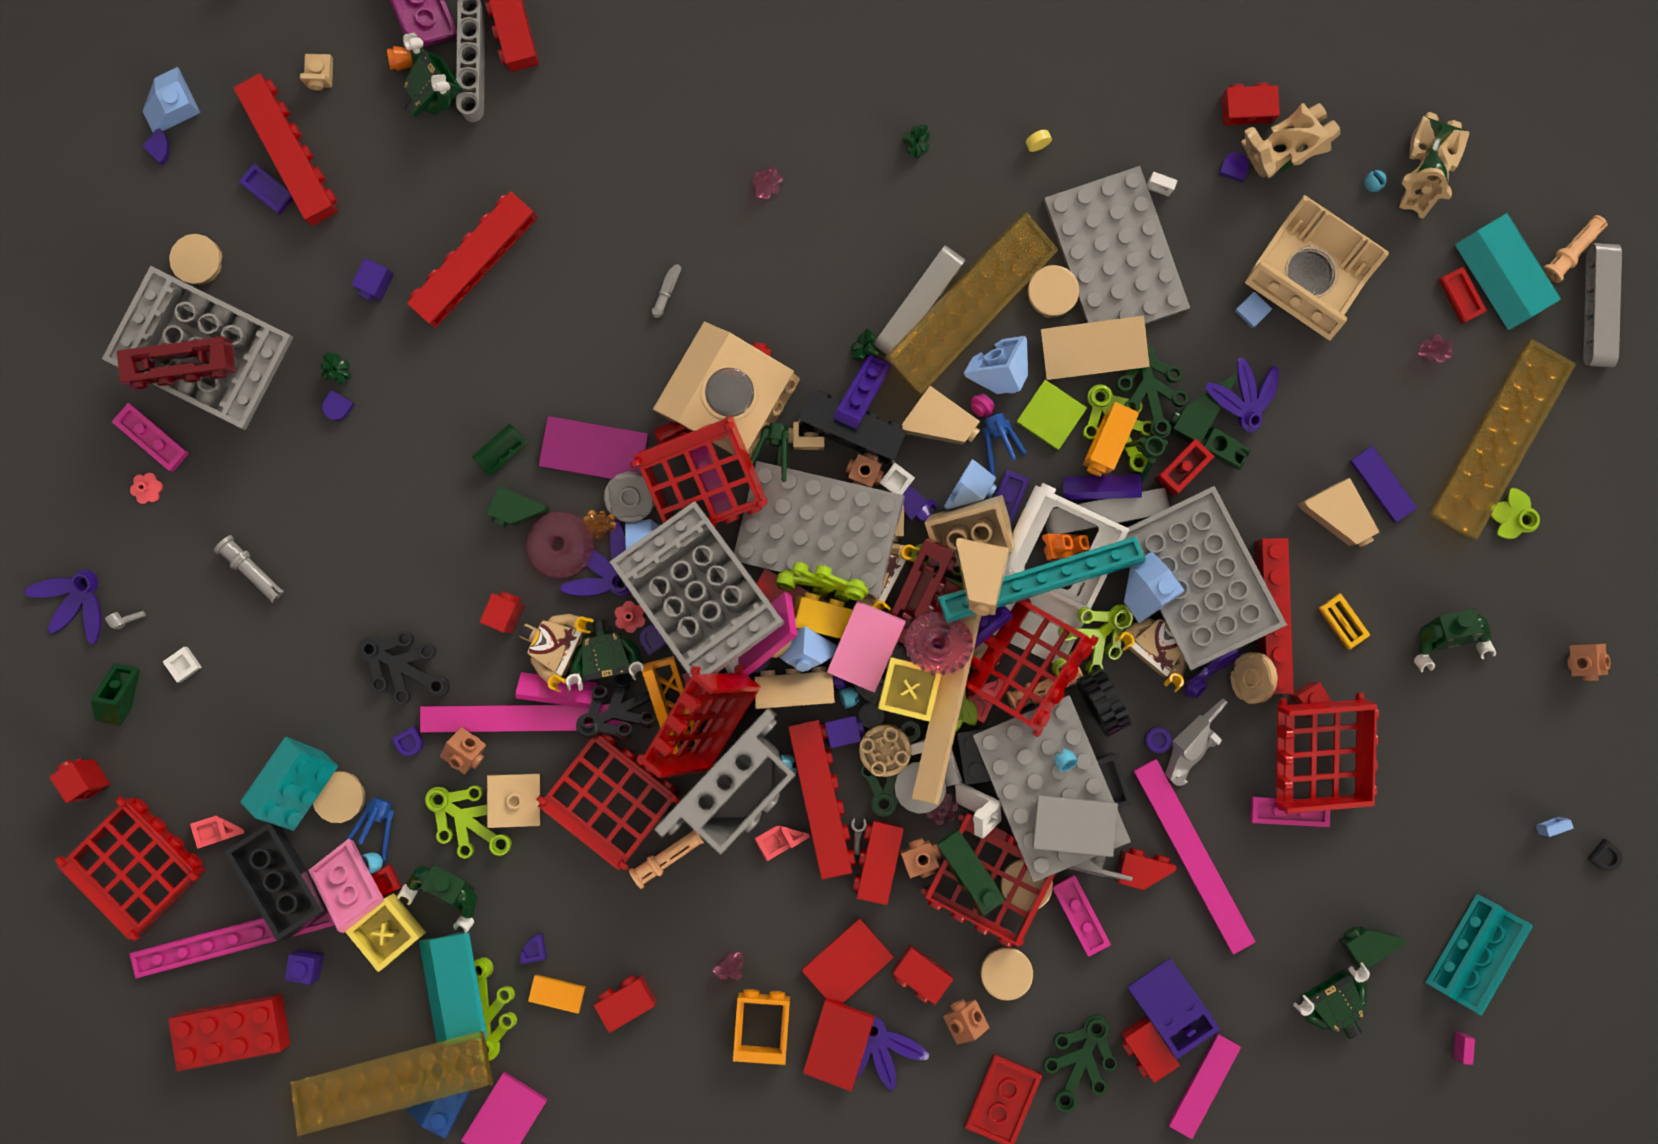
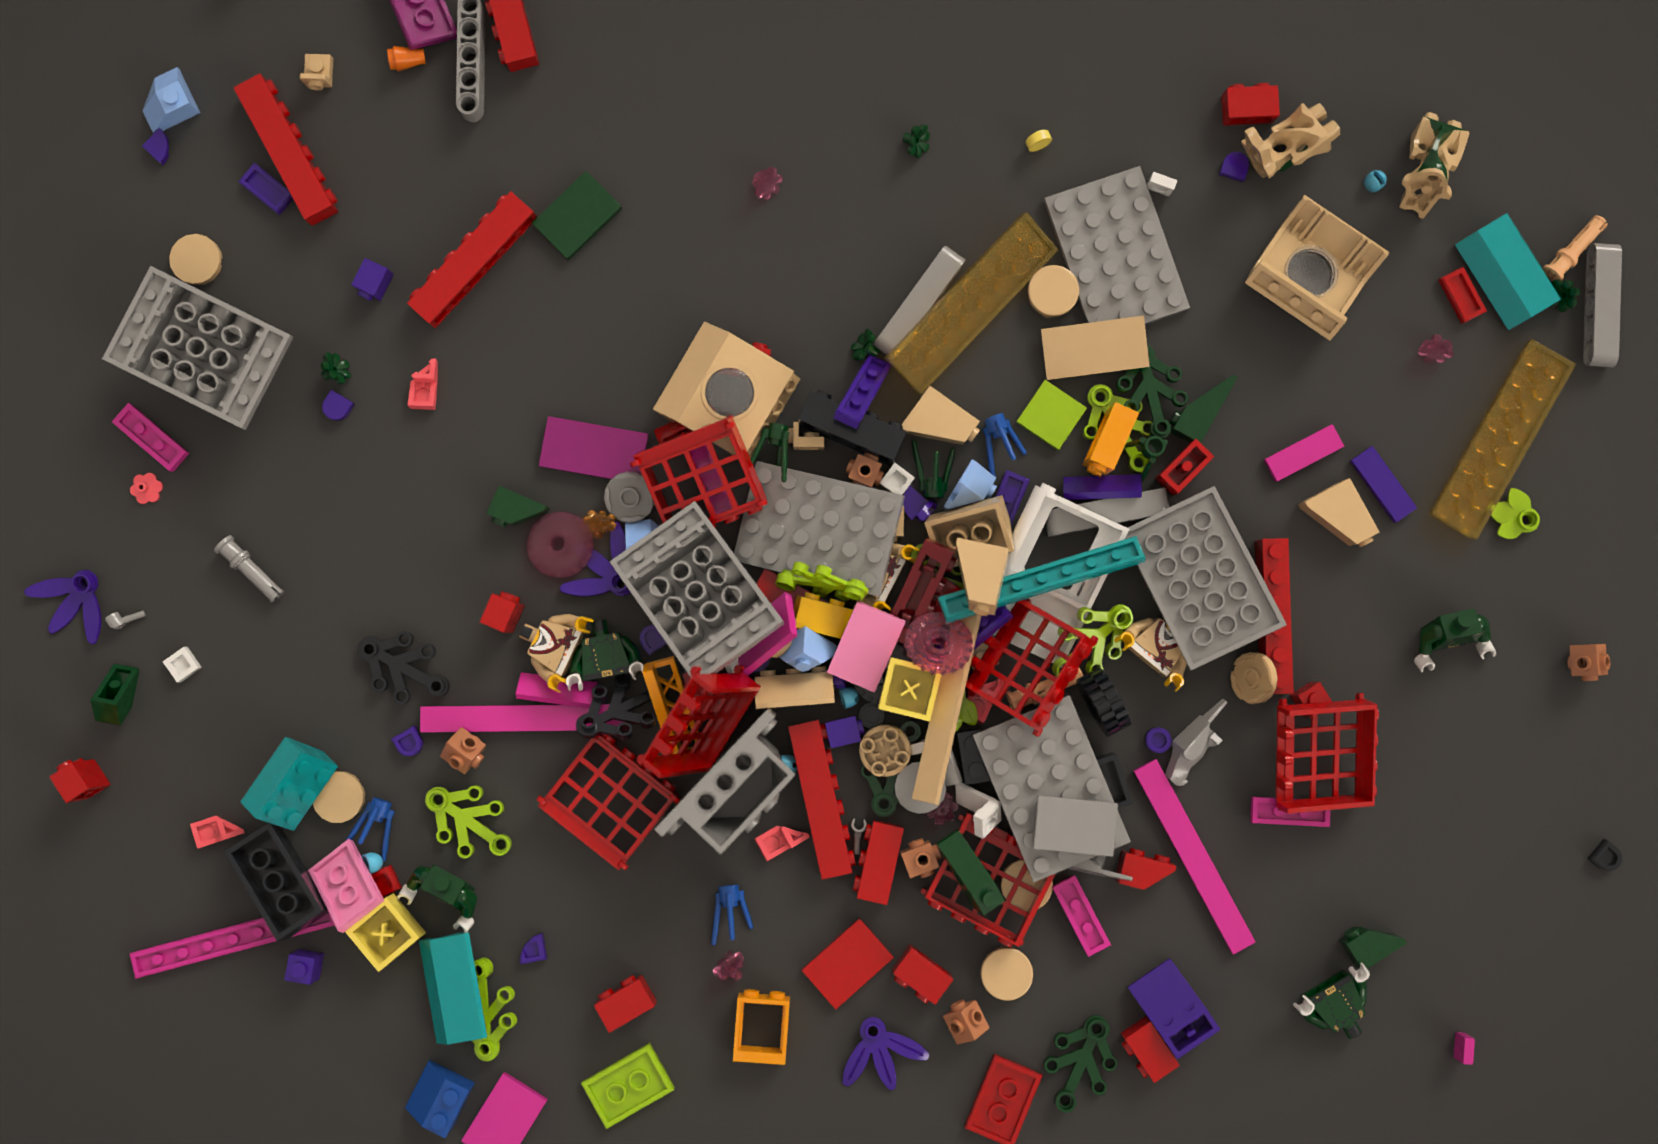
red window [55,796,206,941] -> none
dark red brick [116,336,236,390] -> none
red brick [168,993,291,1071] -> none
clear yellow plate [291,1031,493,1136] -> none
dark green torso [403,33,462,117] -> none
dark green plate [472,423,528,476] -> none
tan plate [487,774,540,828] -> none
light orange tile [528,974,586,1014] -> none
coral plant [614,601,645,633] -> none
light nougat pin [628,829,704,889] -> none
light grey piece [652,264,681,318] -> none
red tile [803,998,875,1092] -> none
light blue slope [964,336,1028,394] -> none
dark pink plate [971,393,995,418] -> none
orange hips [1042,534,1090,562] -> none
medium azure hinge [1054,749,1078,772] -> none
light blue slope [1124,552,1185,623] -> none
dark pink tile [1168,1033,1241,1139] -> none
dark purple plant [1184,649,1246,699] -> none
dark green leg [1201,427,1251,470] -> none
dark purple plant [1205,357,1279,432] -> none
light blue tile [1235,292,1272,329] -> none
yellow tile [1318,593,1370,650] -> none
teal slope [1426,894,1533,1016] -> none
light blue tile [1536,817,1574,837] -> none
none -> coral slope [408,358,438,410]
none -> dark green tile [532,171,622,260]
none -> lime tile [581,1042,675,1129]
none -> blue plant [711,884,753,946]
none -> dark green plant [911,440,956,498]
none -> dark pink tile [1263,424,1344,482]
none -> dark green plant [1549,280,1580,312]

